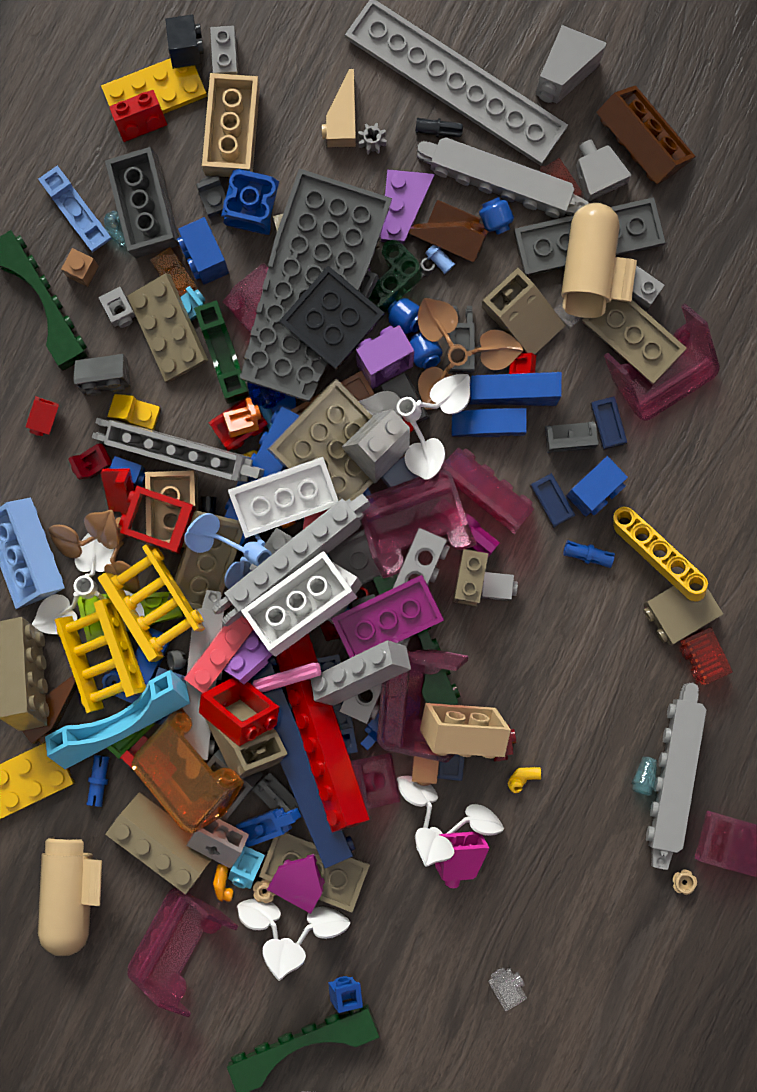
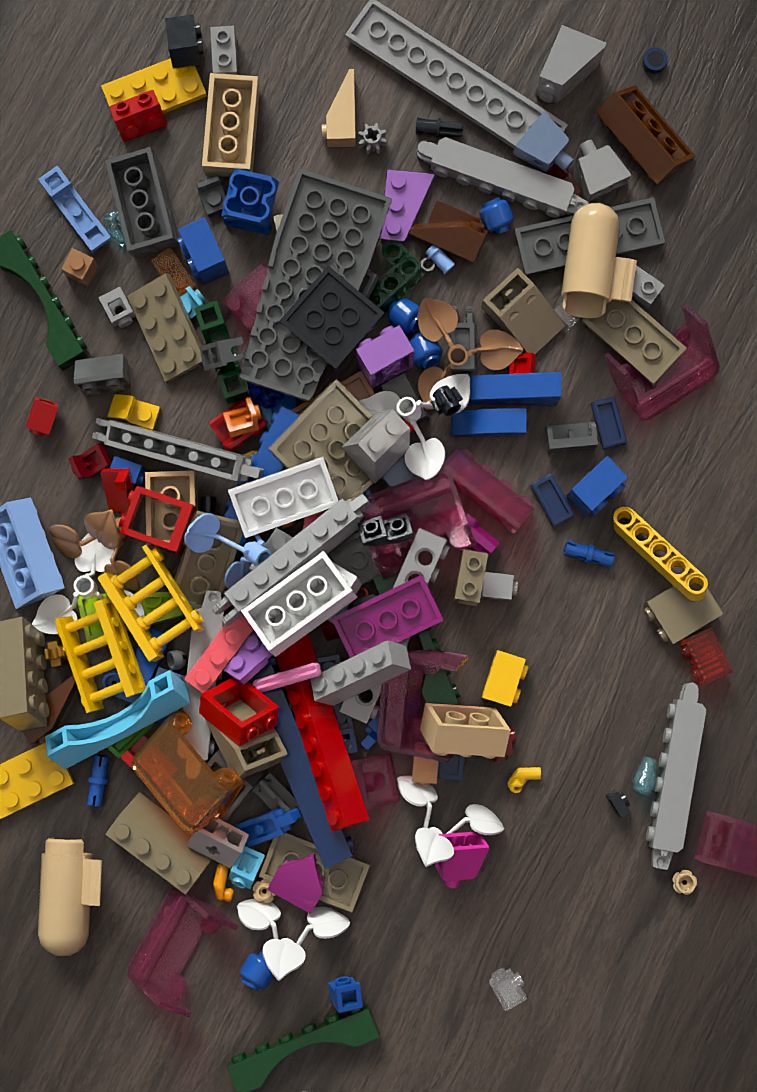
none -> pearl gold plate [44,641,68,668]
none -> dark grey hinge [199,337,244,371]
none -> blue head [240,951,274,991]
none -> black slope [357,513,415,546]
none -> black gear [431,385,463,416]
none -> yellow brick [481,650,528,707]
none -> sand blue torso [513,112,574,172]
none -> black plate [606,790,630,818]
none -> tile [643,47,667,73]

